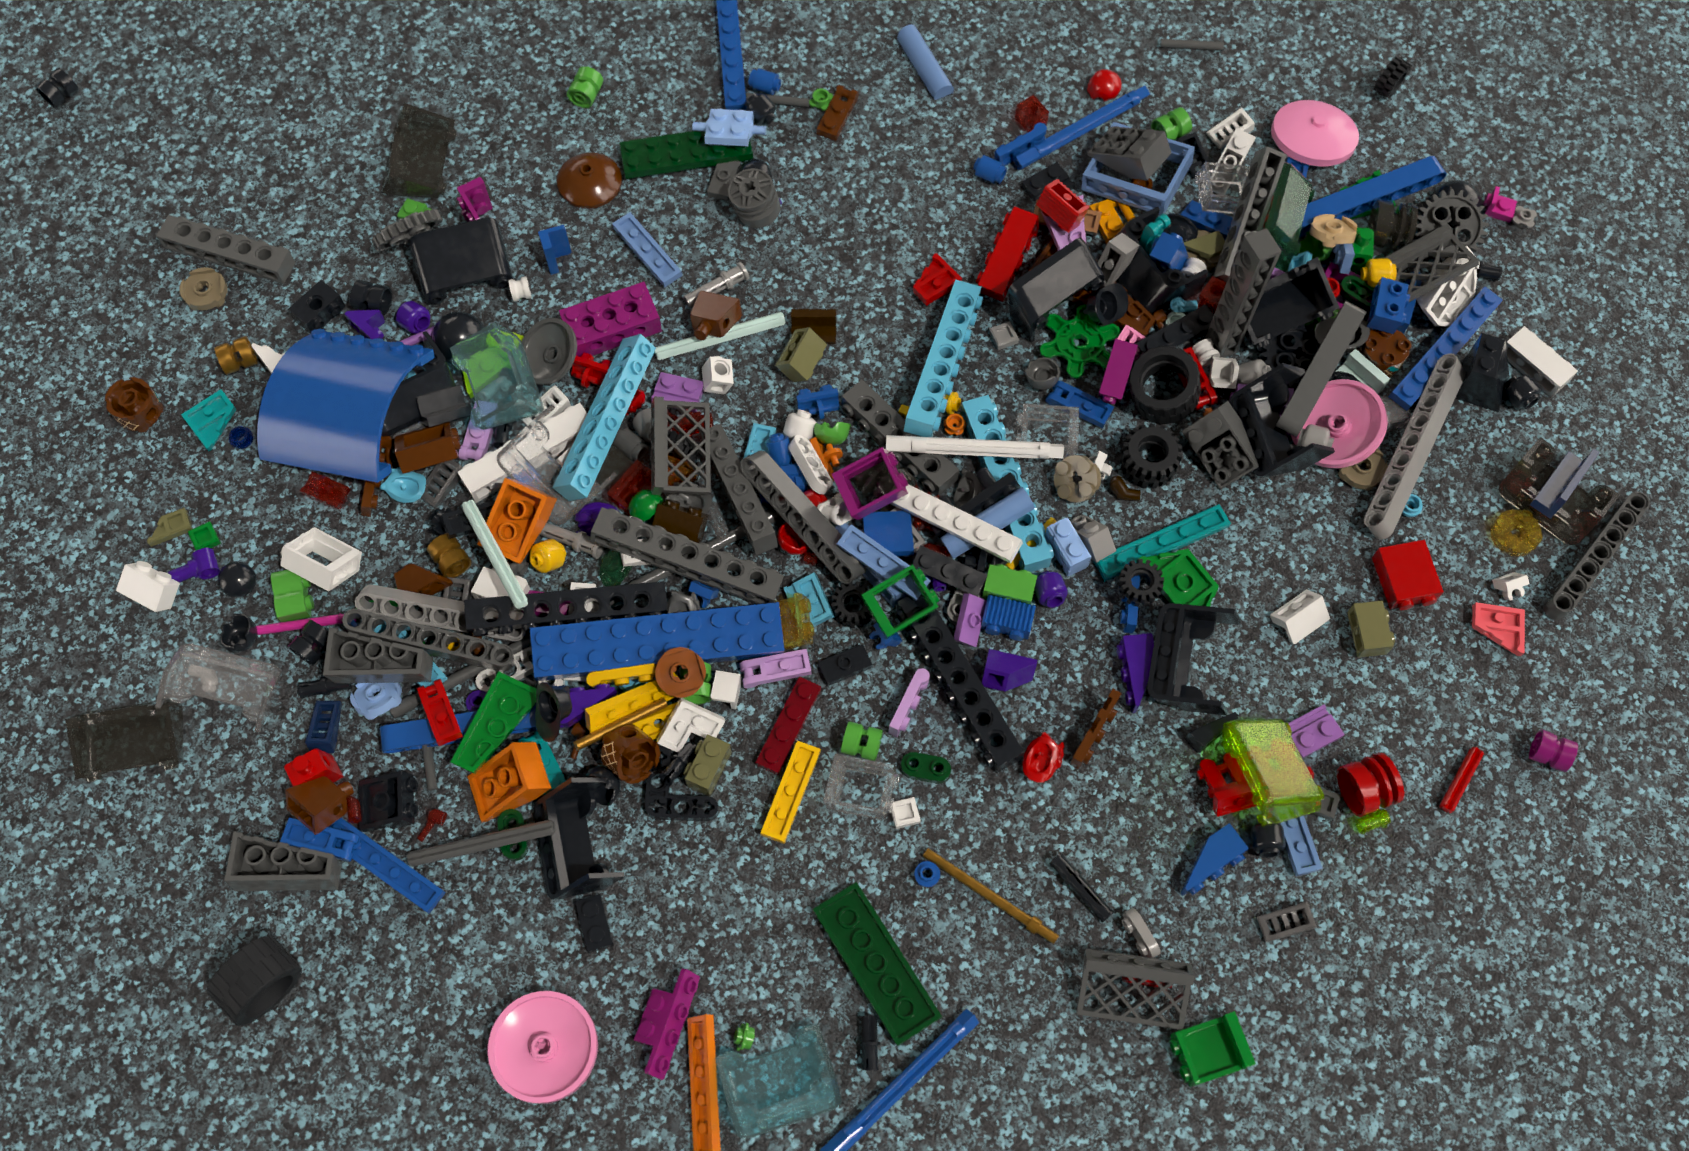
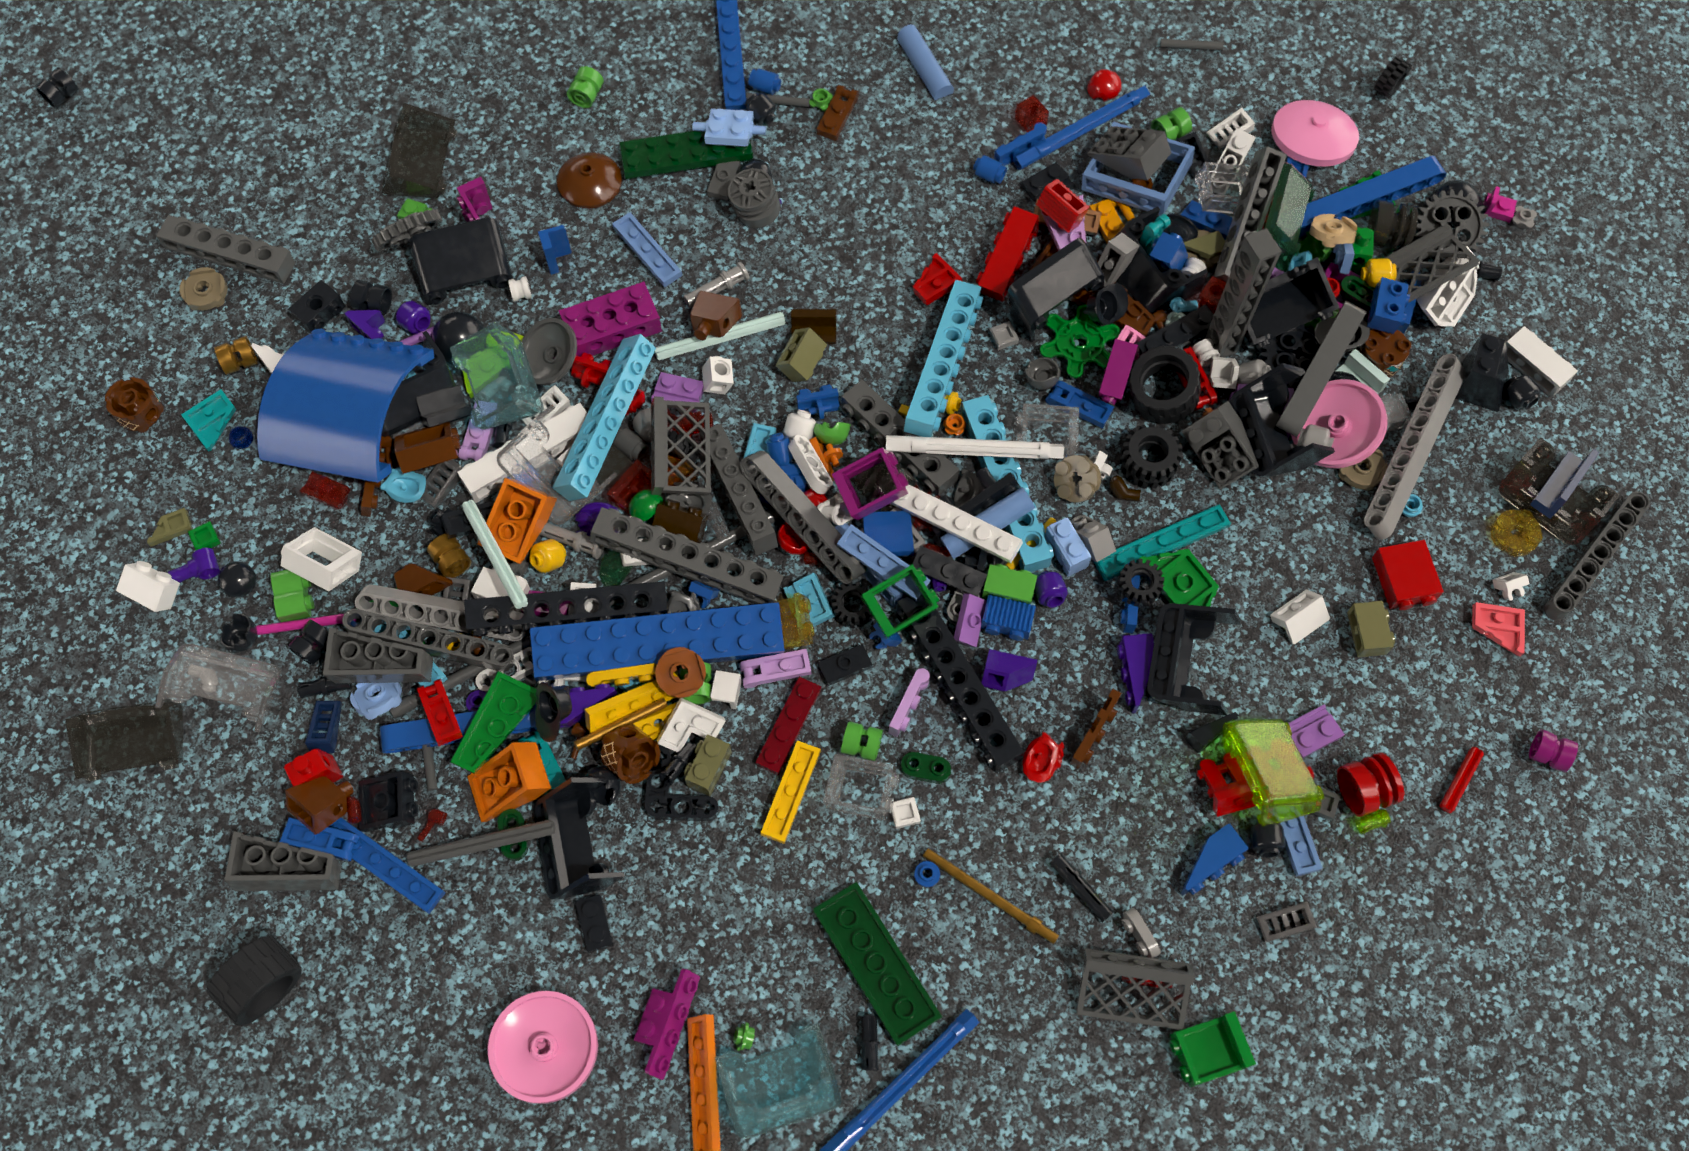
blue plate [1388,286,1503,411] -> none

